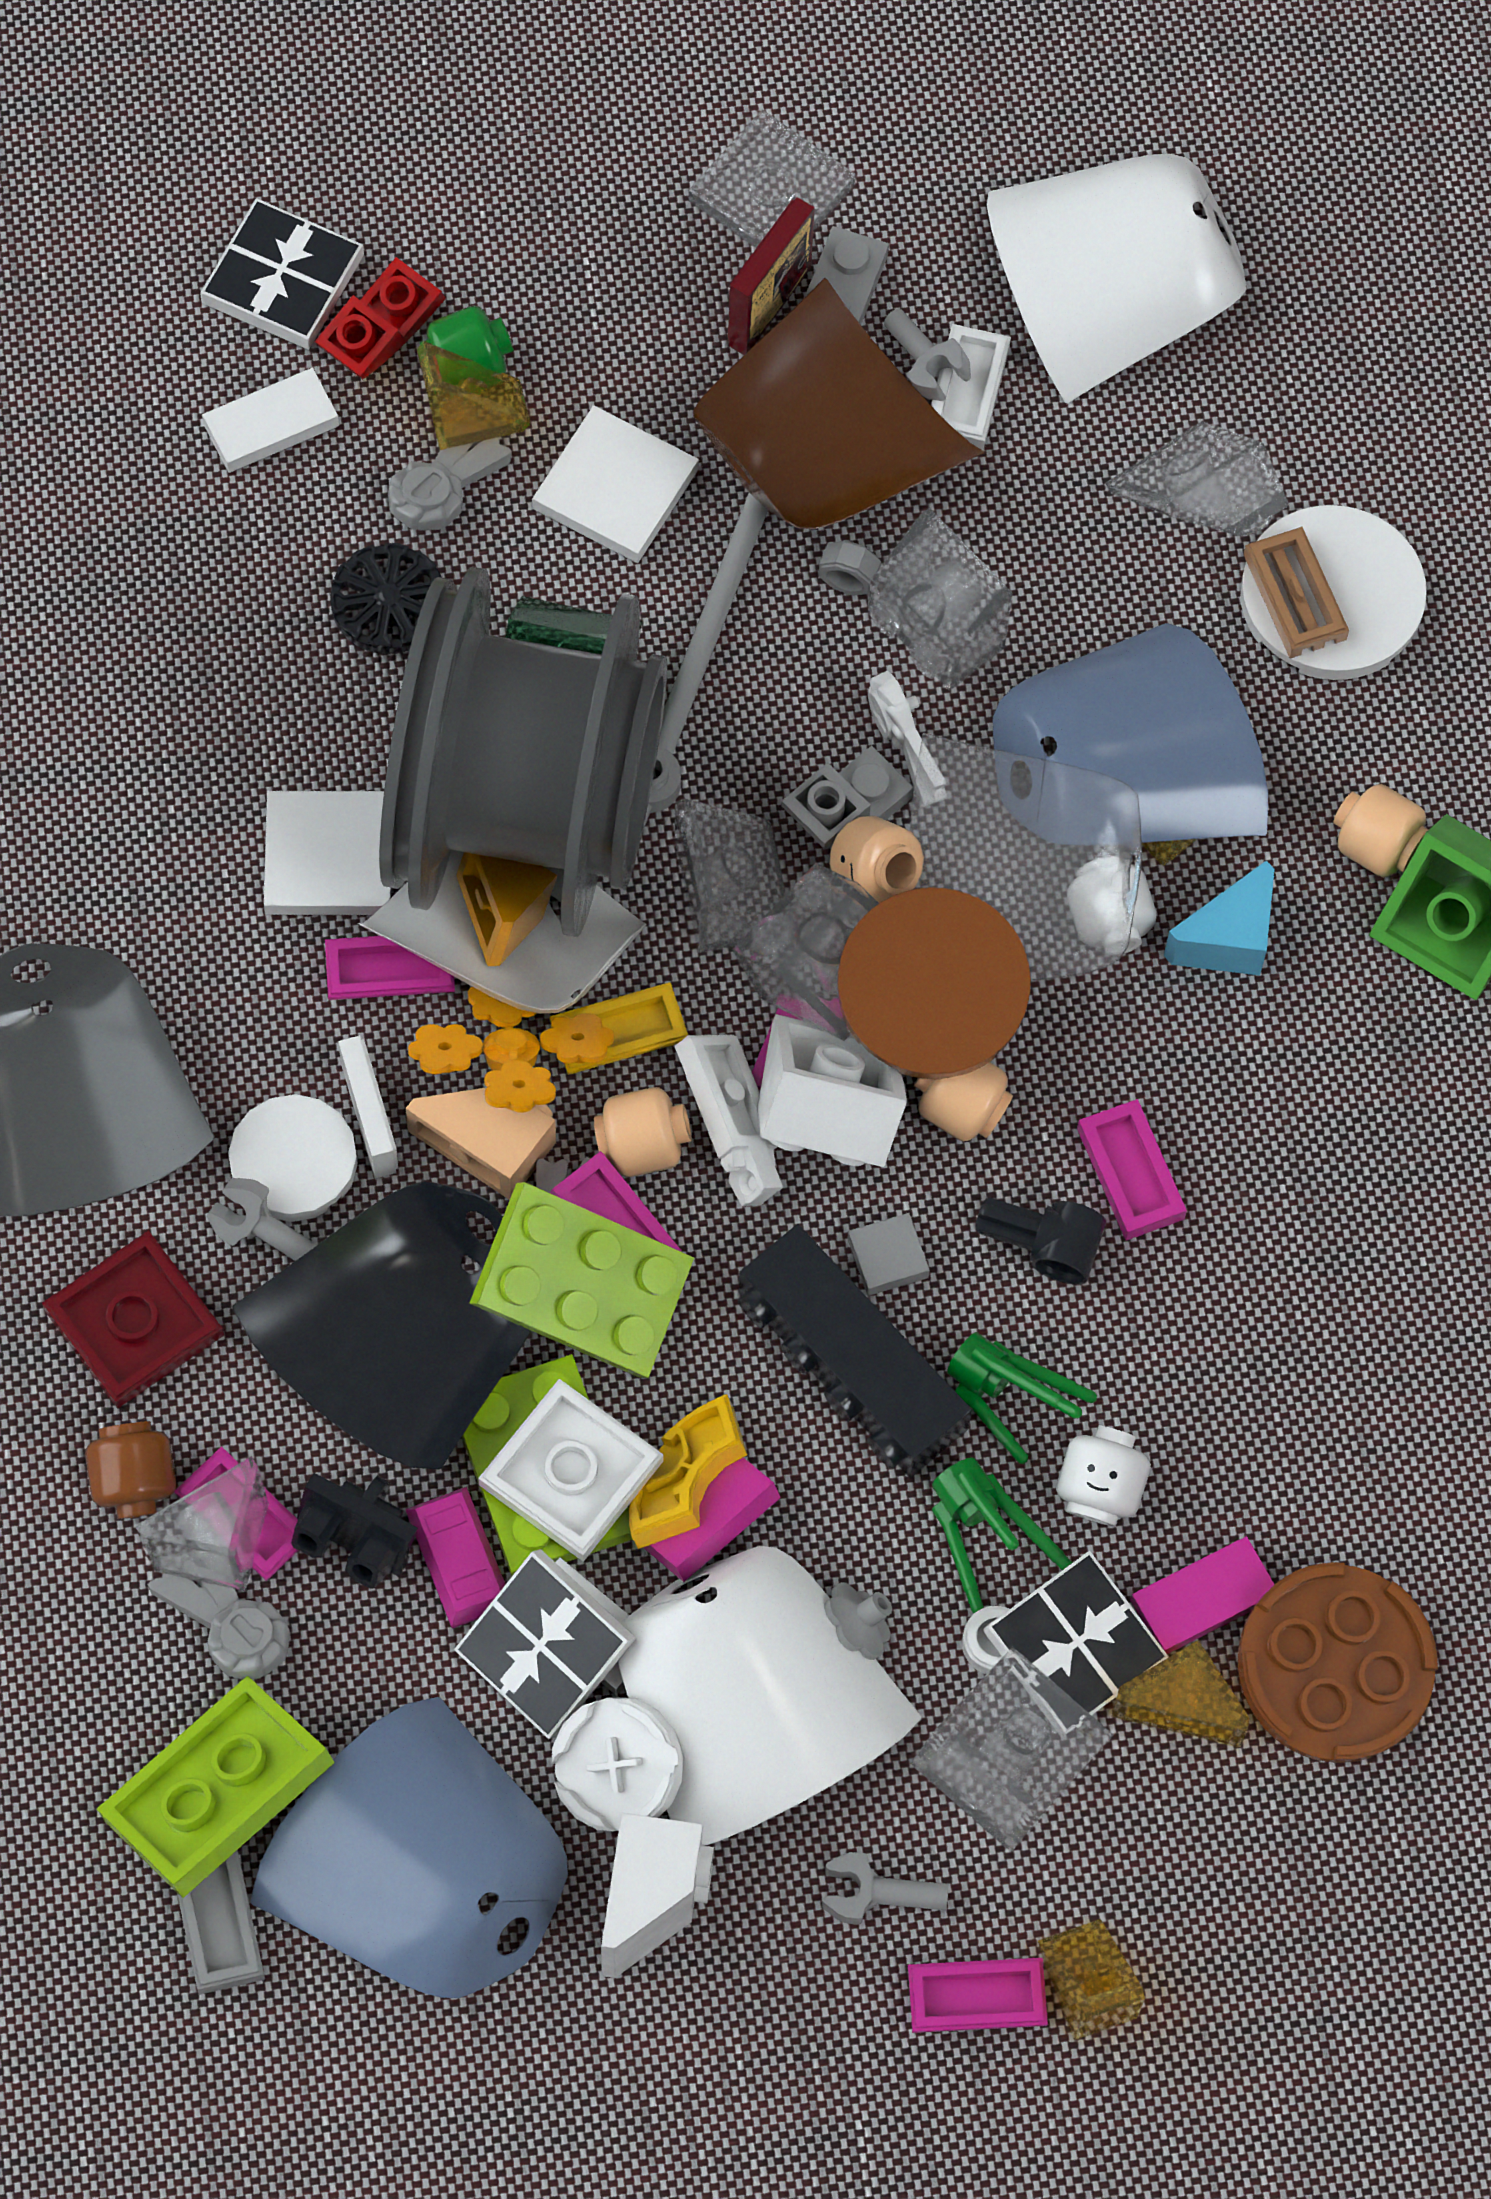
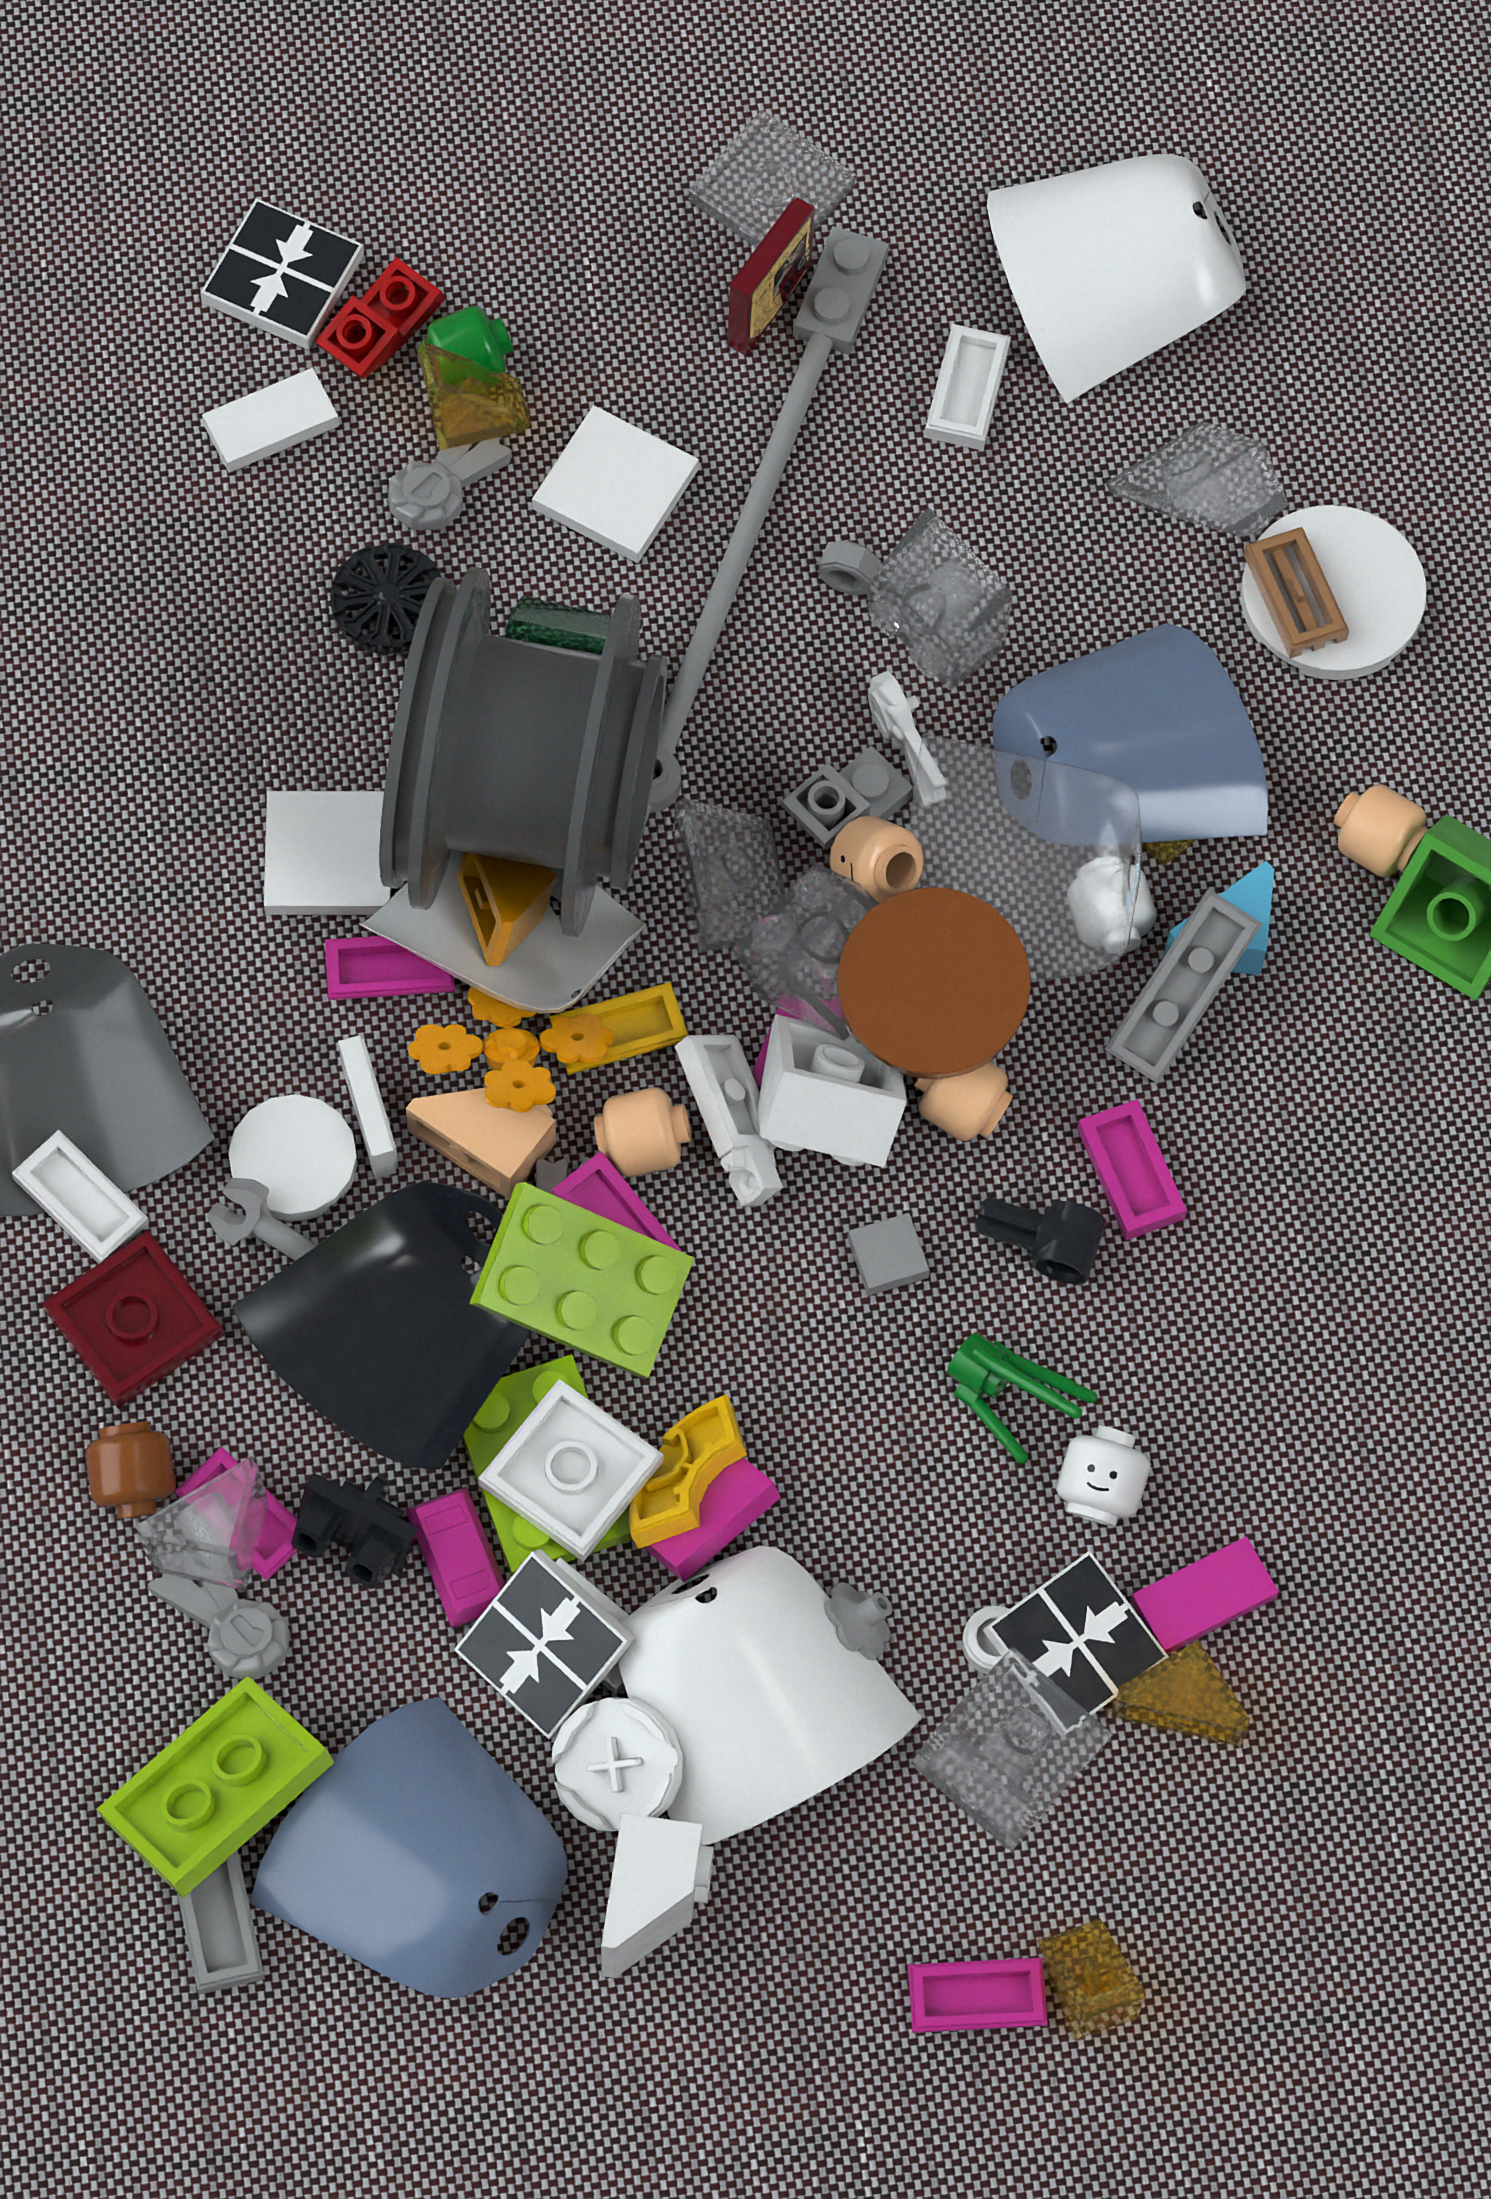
reddish brown piece [693,278,984,529] -> none
black brick [738,1224,972,1479] -> none
light grey bar [822,1852,949,1925] -> none
light grey bar [884,309,971,401] -> none
green plant [932,1457,1073,1613] -> none
dark orange tile [1238,1562,1438,1763] -> none
none -> white tile [12,1130,149,1264]
none -> light grey tile [1104,889,1262,1084]

